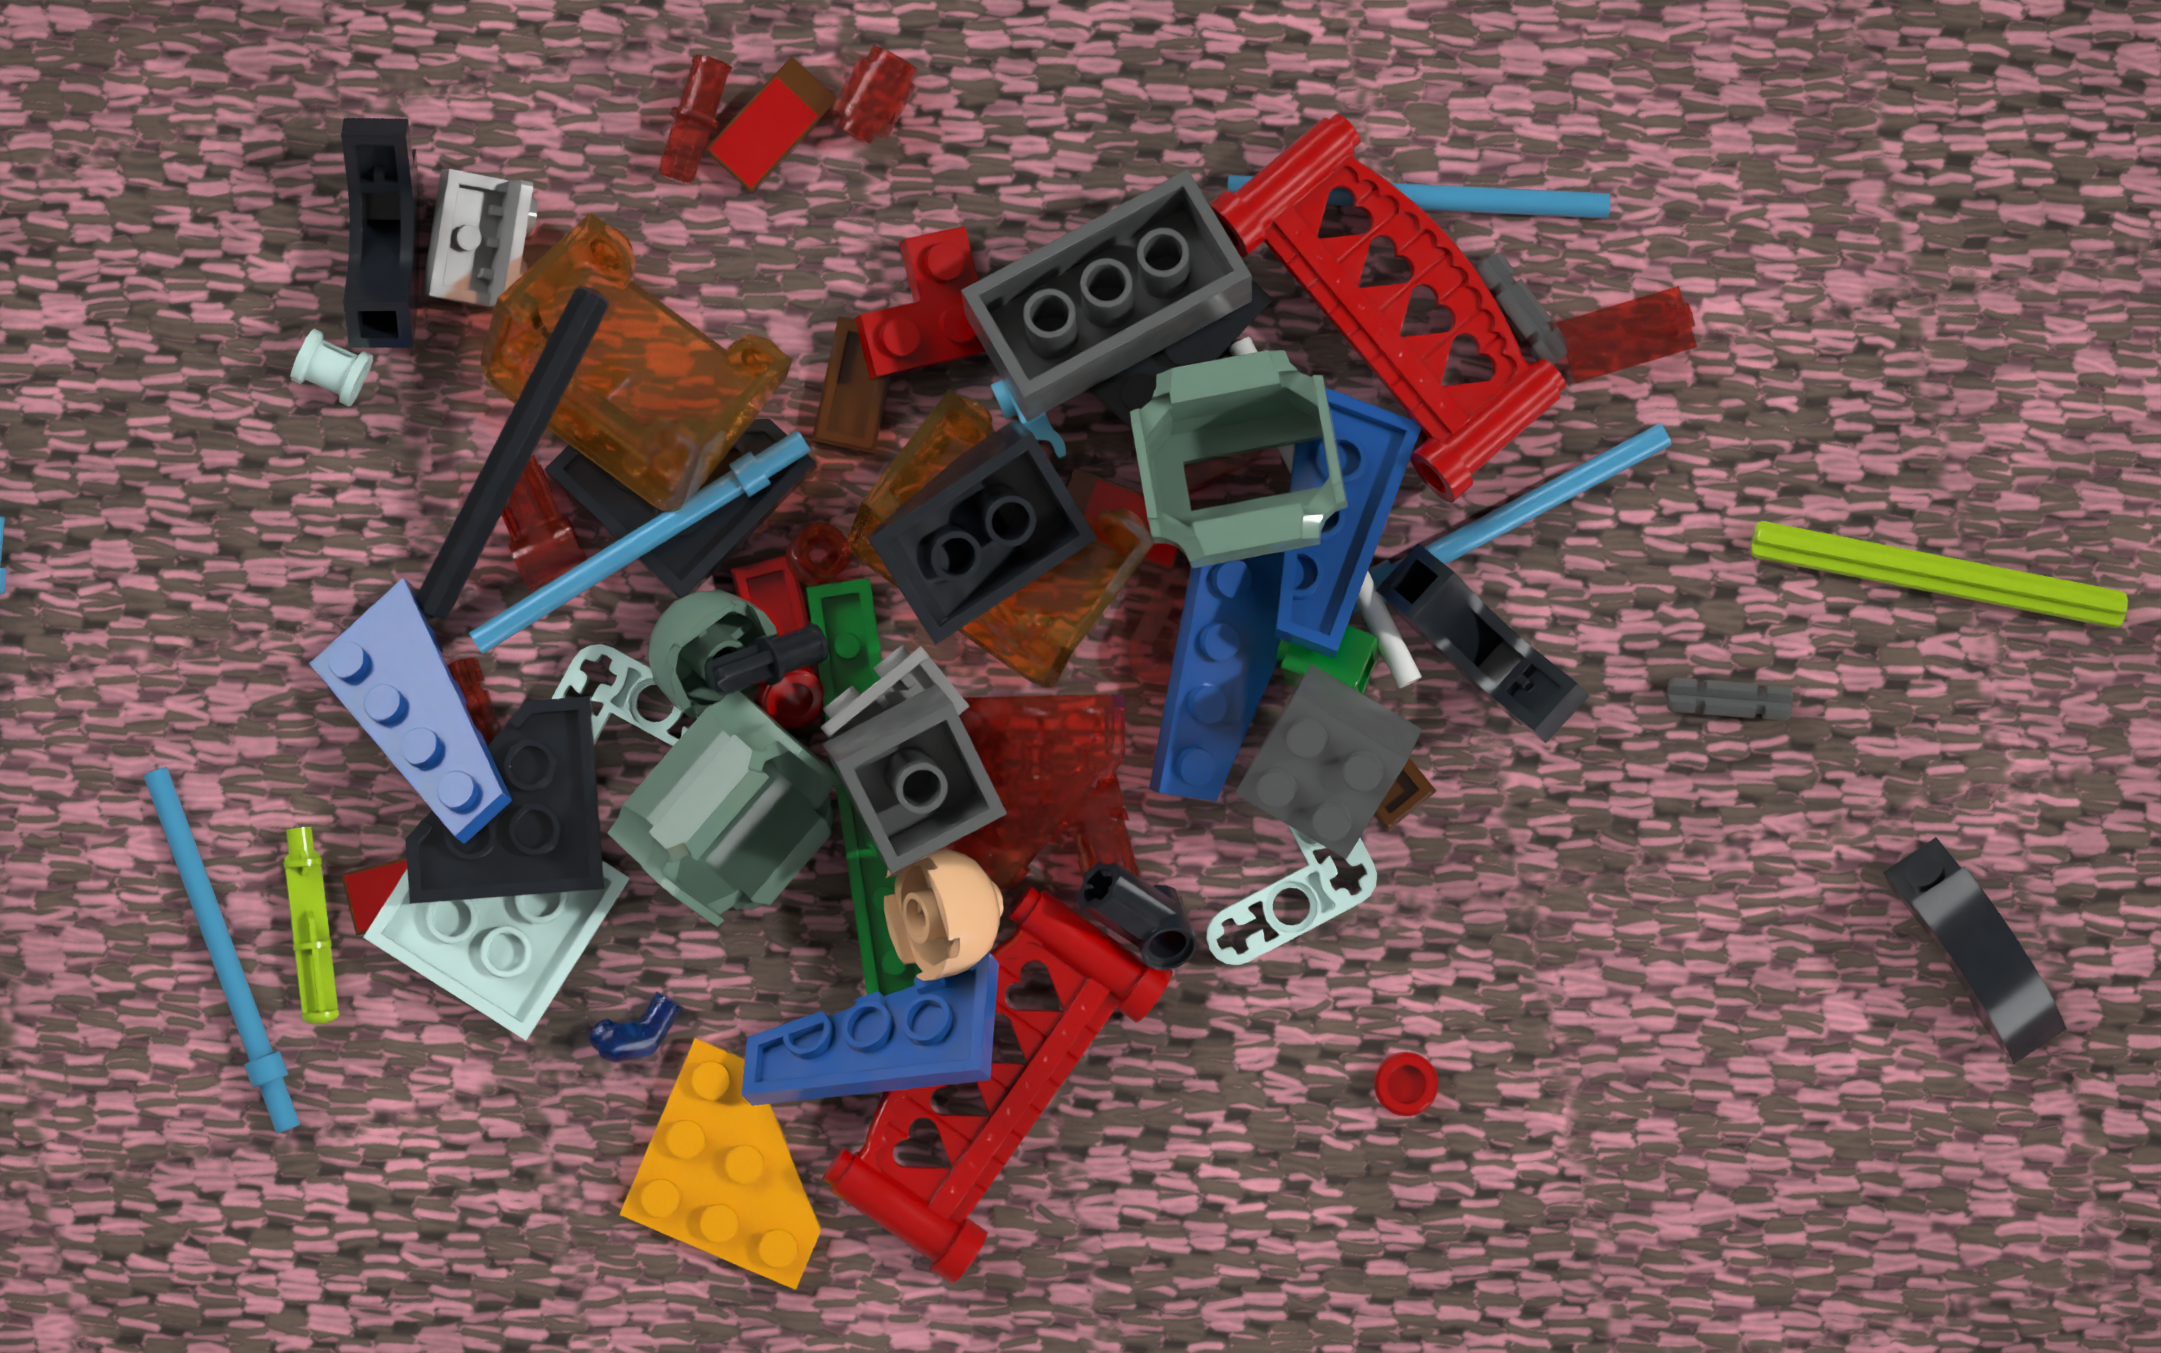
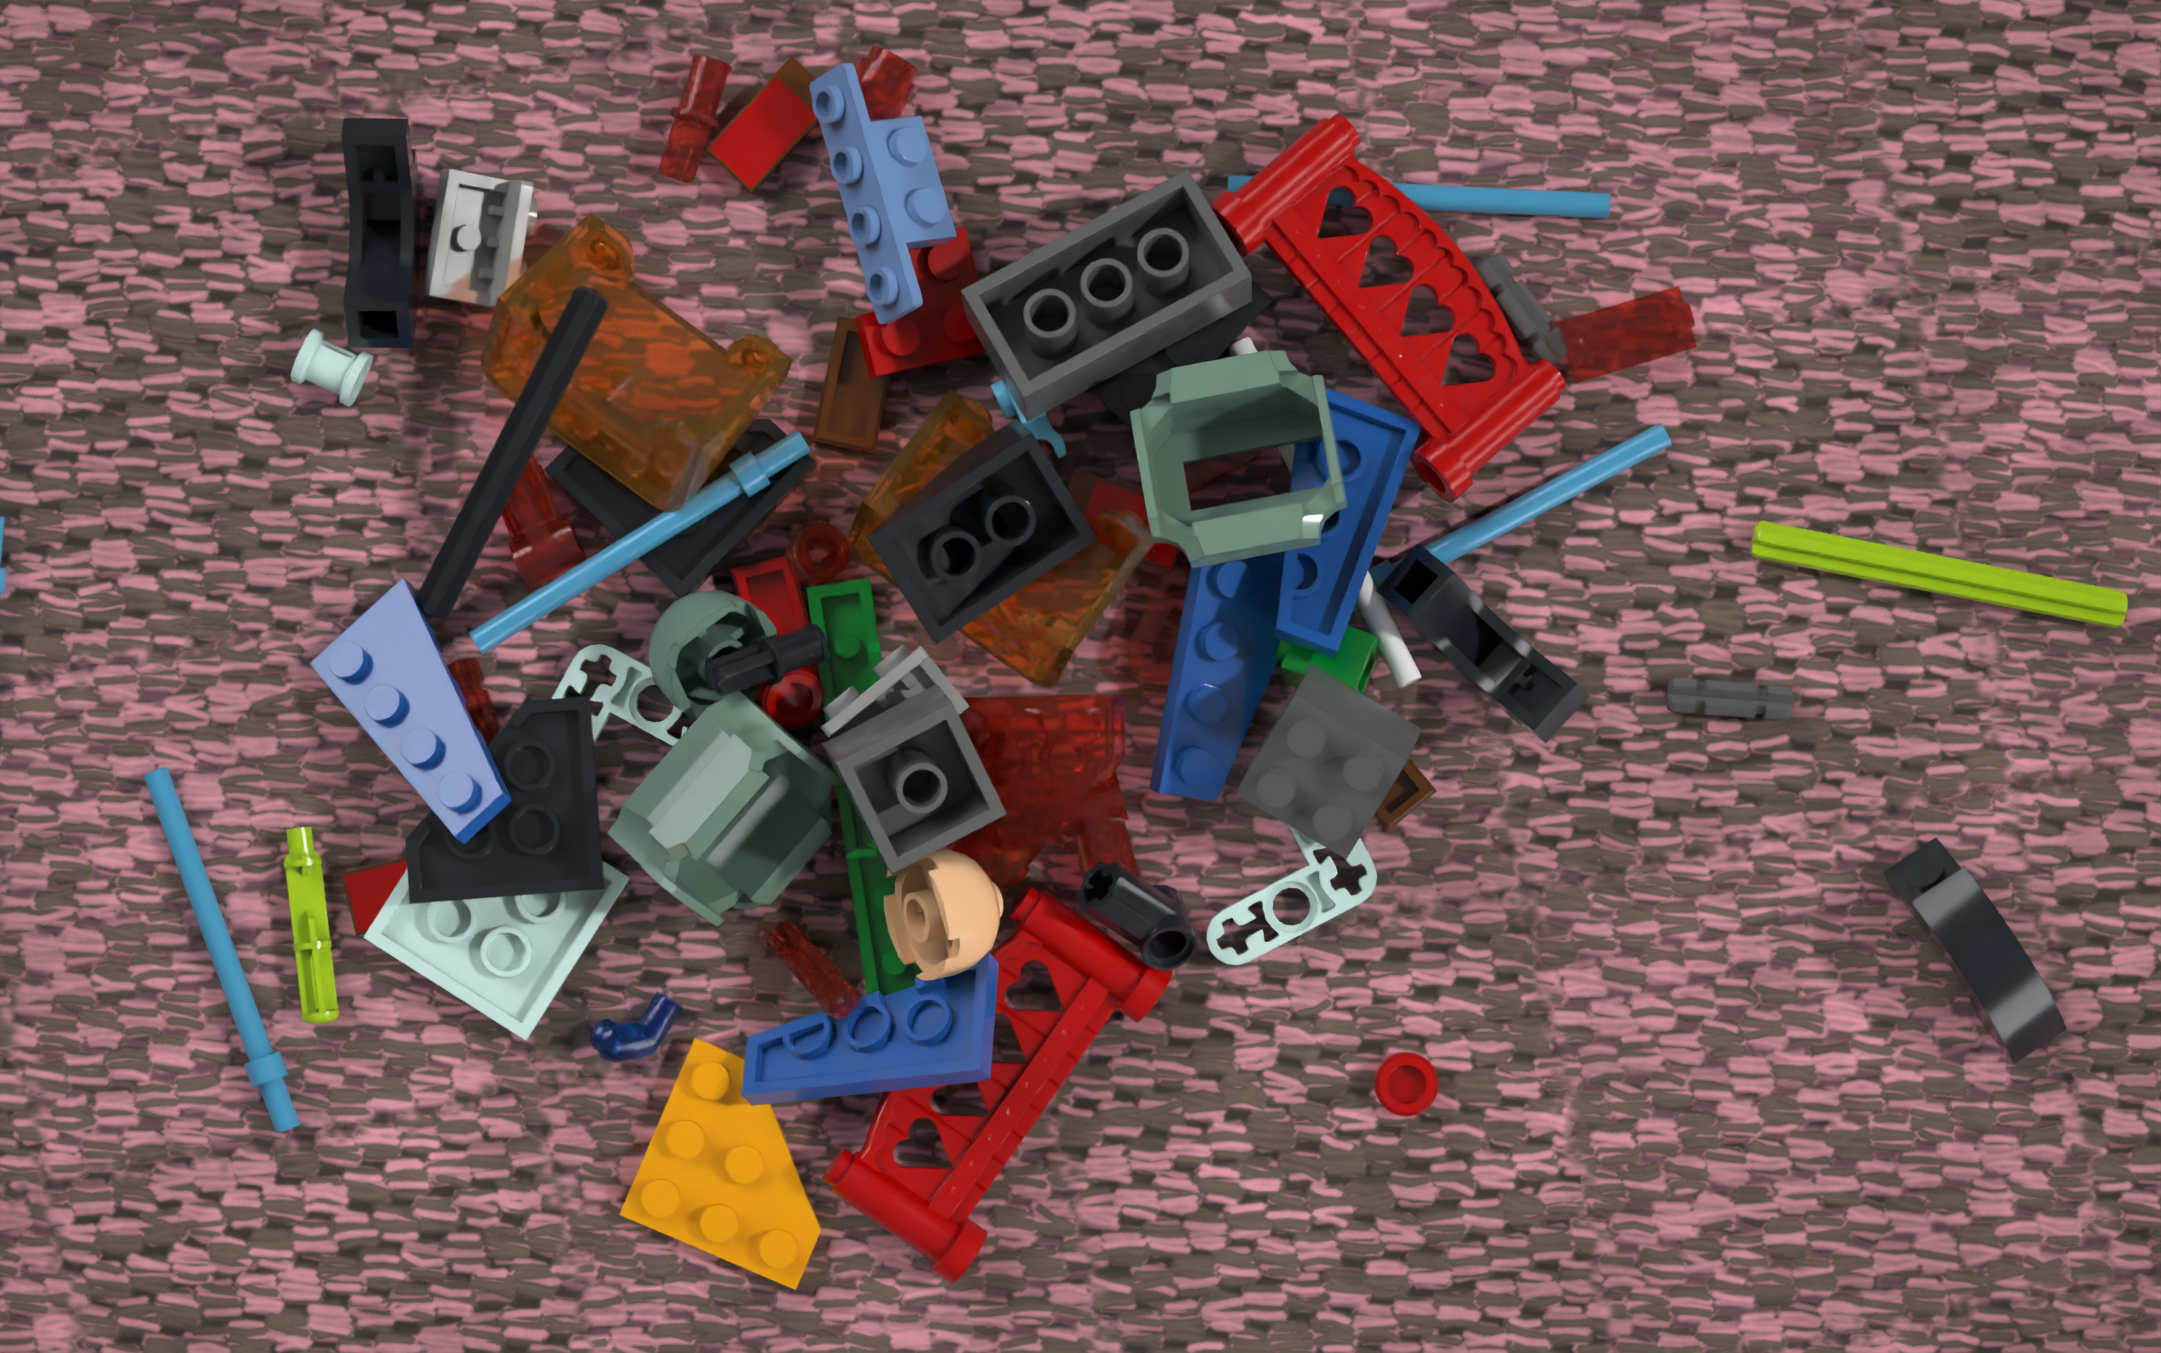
none -> clear red axle [766,920,859,1019]
none -> medium blue bracket [810,63,957,324]

